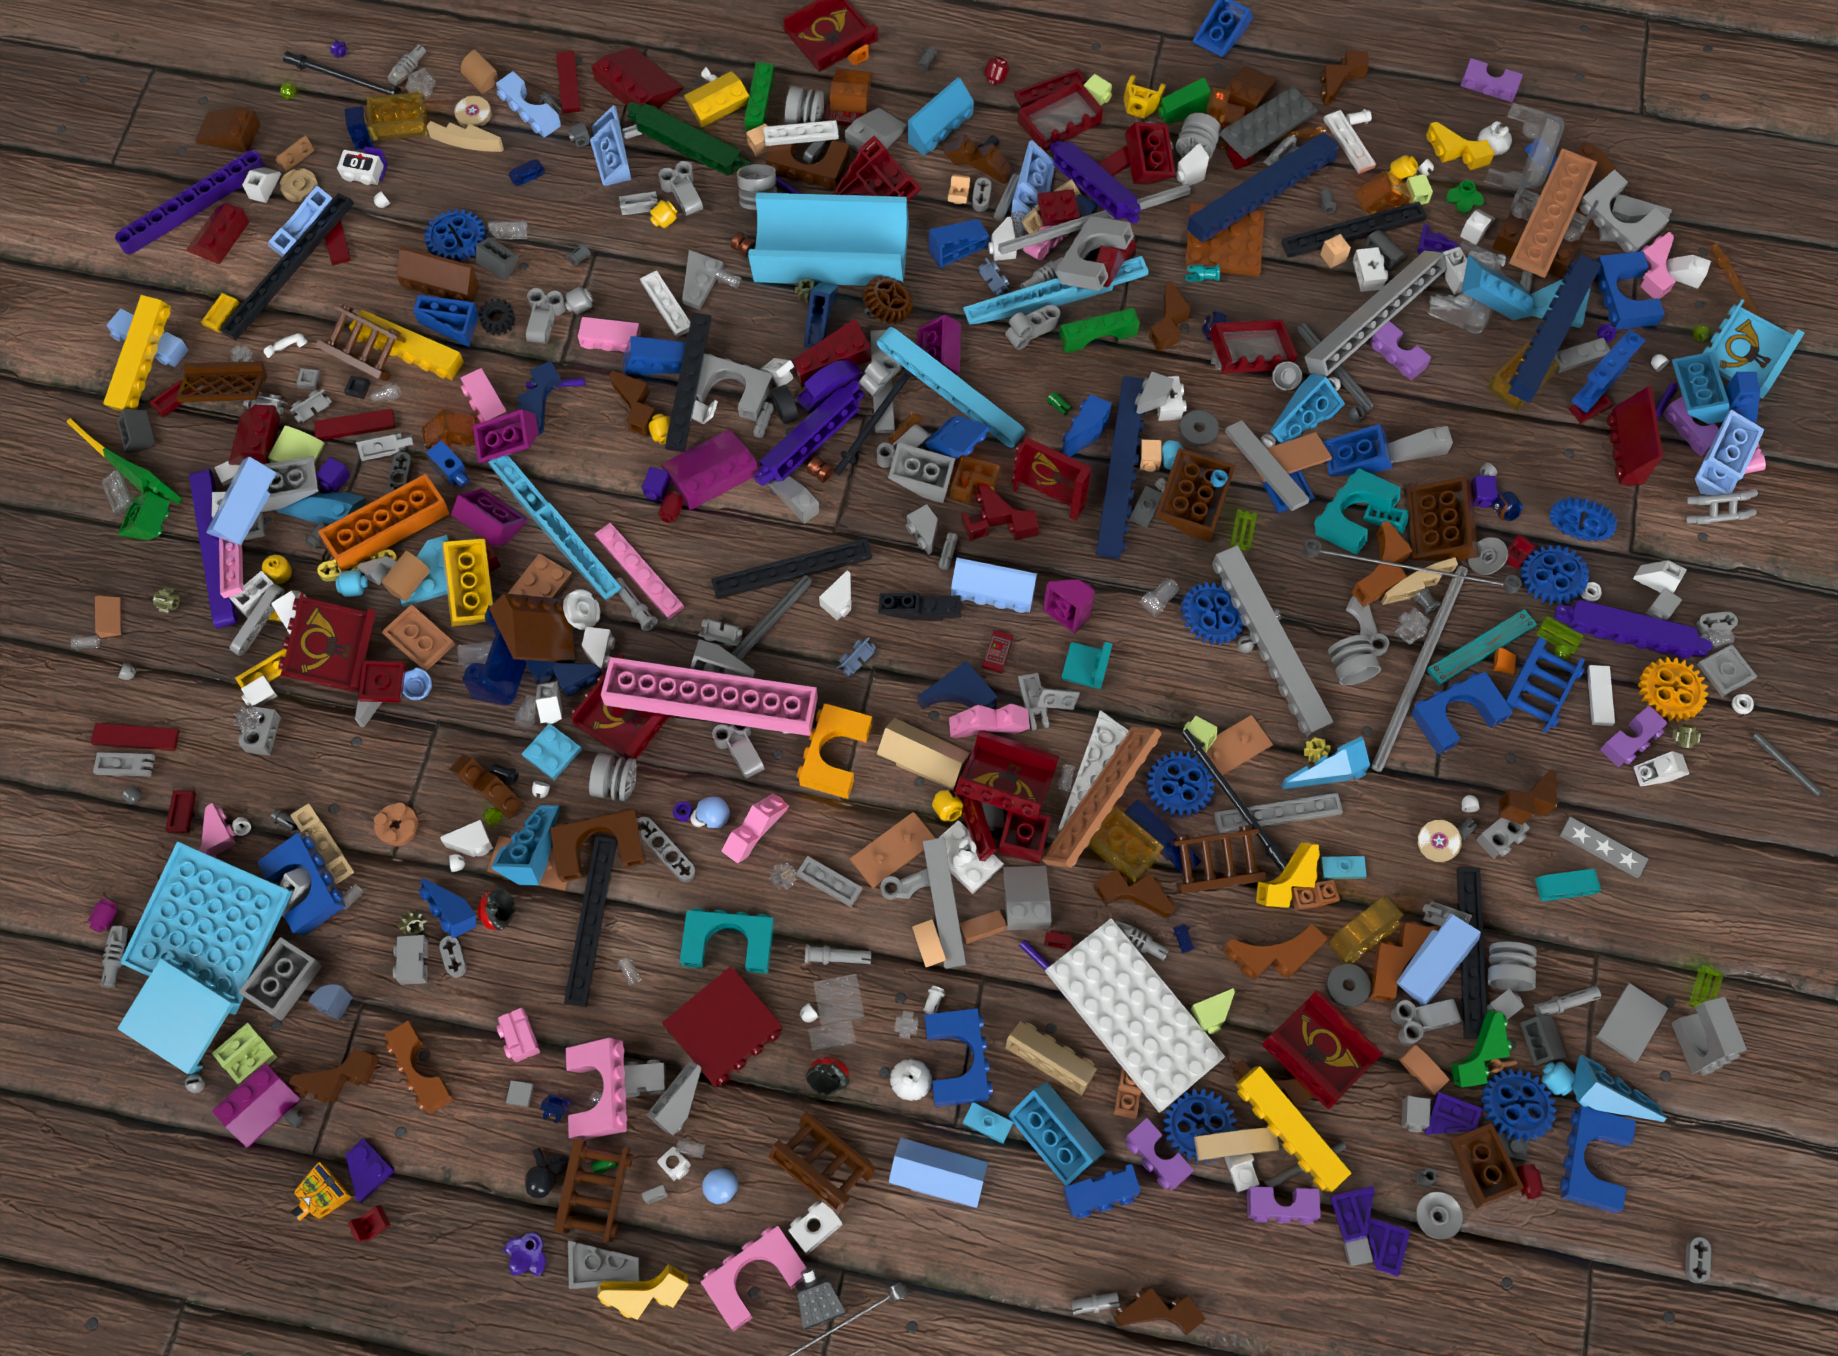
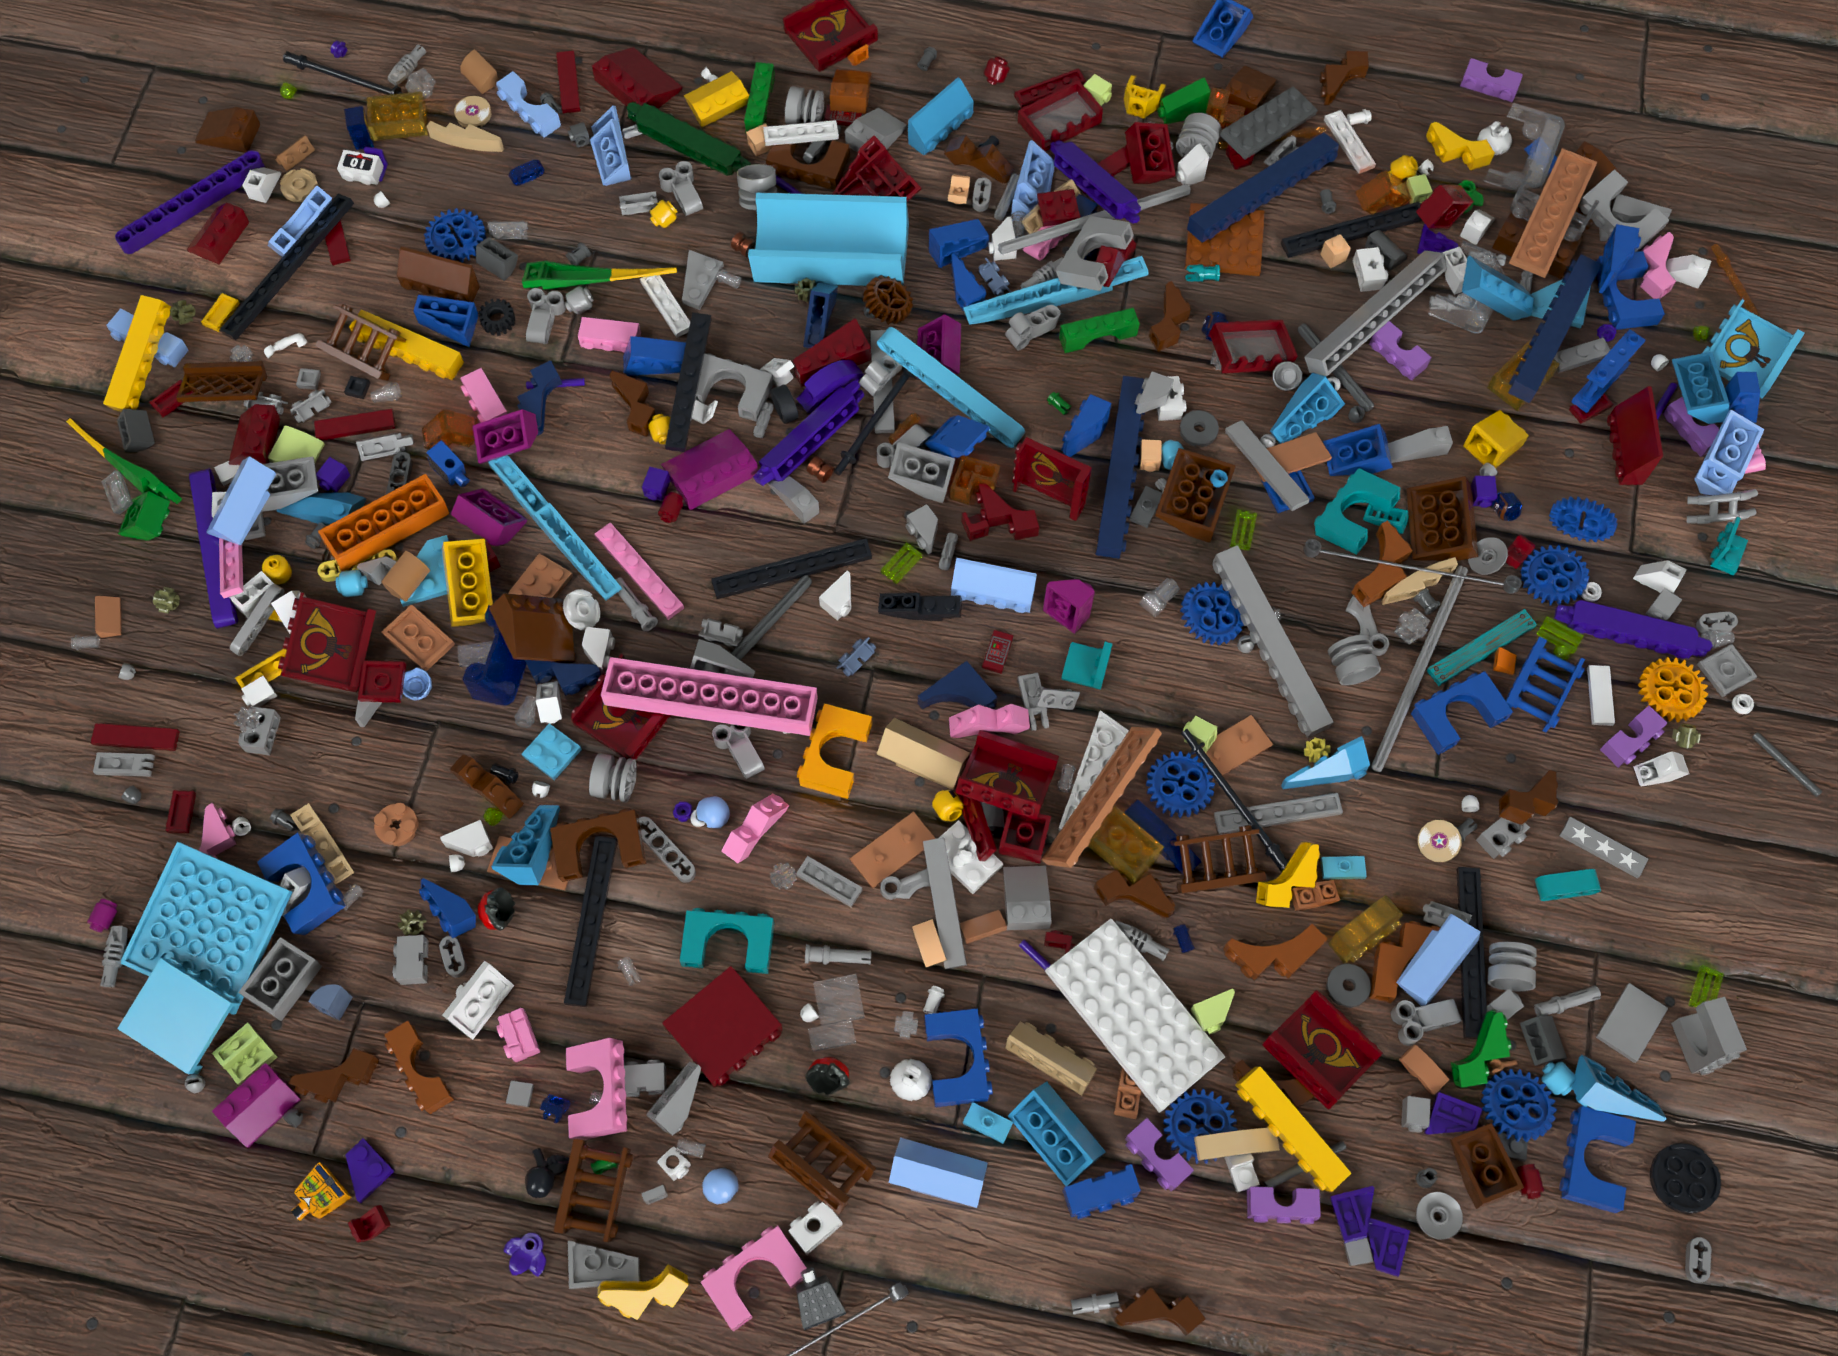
none -> olive gear [170,300,195,325]
none -> white plate [442,961,514,1039]
none -> green plate [522,261,677,289]
none -> clear neon green tile [881,542,922,584]
none -> blue slope [951,253,986,311]
none -> dark red brick [1416,185,1474,229]
none -> yellow slope [1463,410,1529,468]
none -> blue slope [1599,224,1641,293]
none -> black tile [1650,1143,1721,1214]
none -> teal bracket [1710,517,1748,575]

